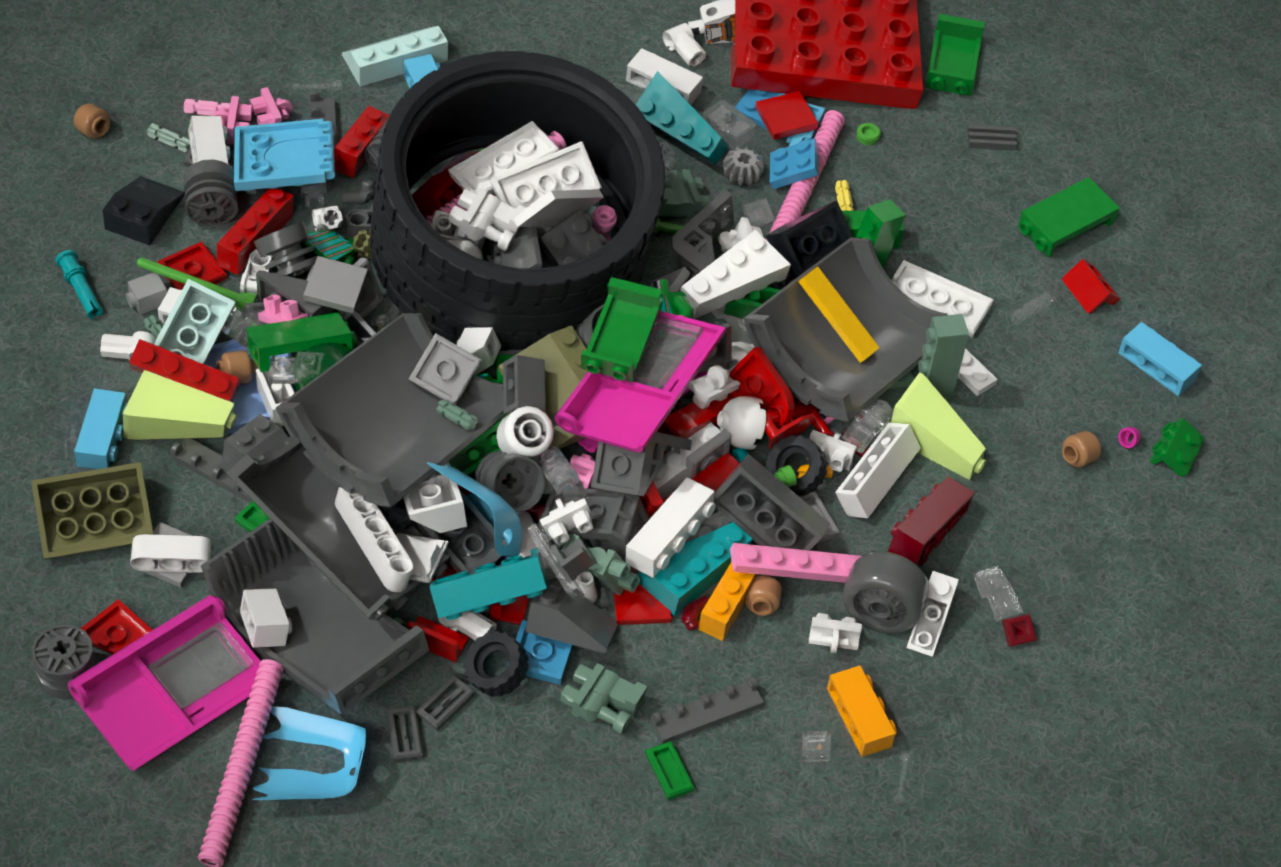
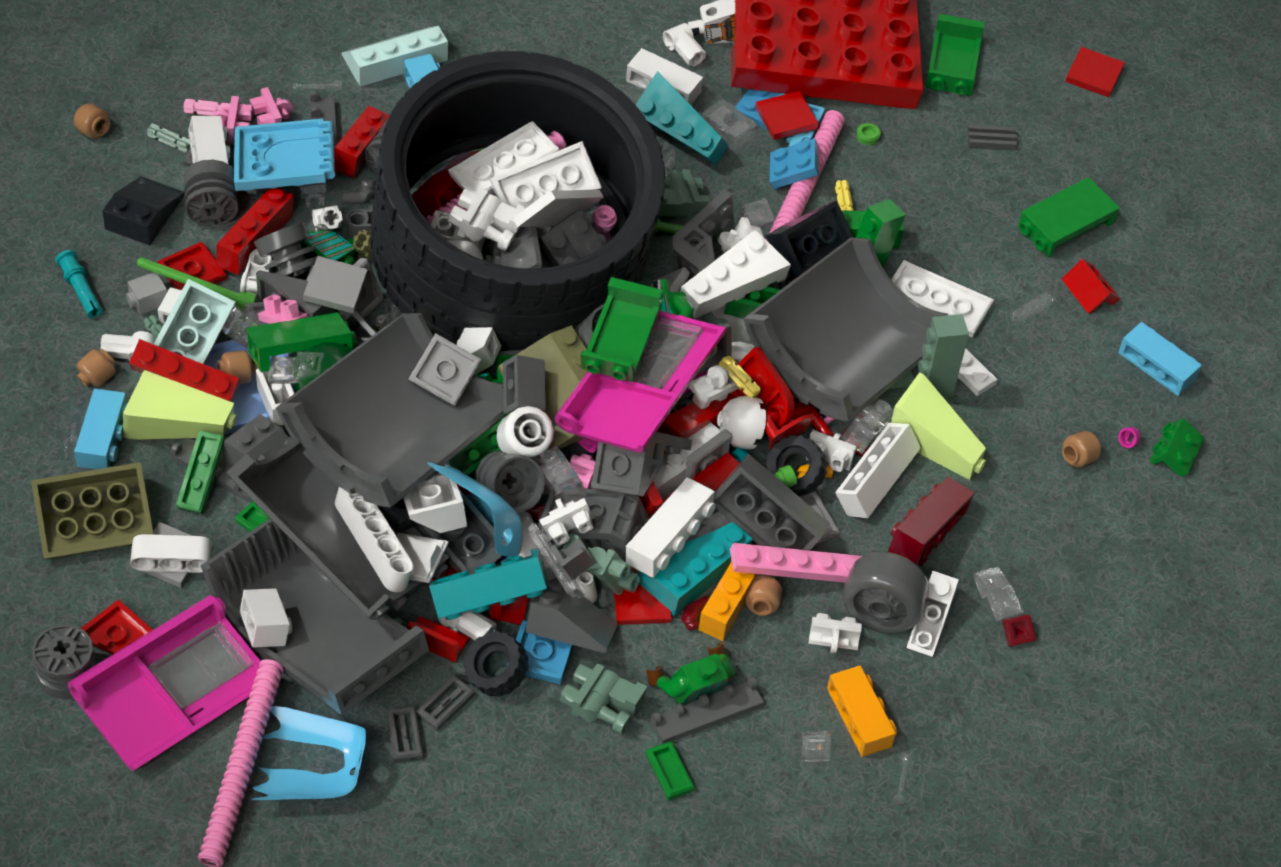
sand green axle [436,400,478,430] -> none
light grey gear [723,146,764,187] -> none
yellow tile [798,266,880,363] -> none
none -> medium nougat head [76,349,116,388]
none -> green tile [176,430,226,514]
none -> green torso [646,642,736,705]
none -> light yellow axle [719,356,761,397]
none -> red tile [1065,47,1125,97]

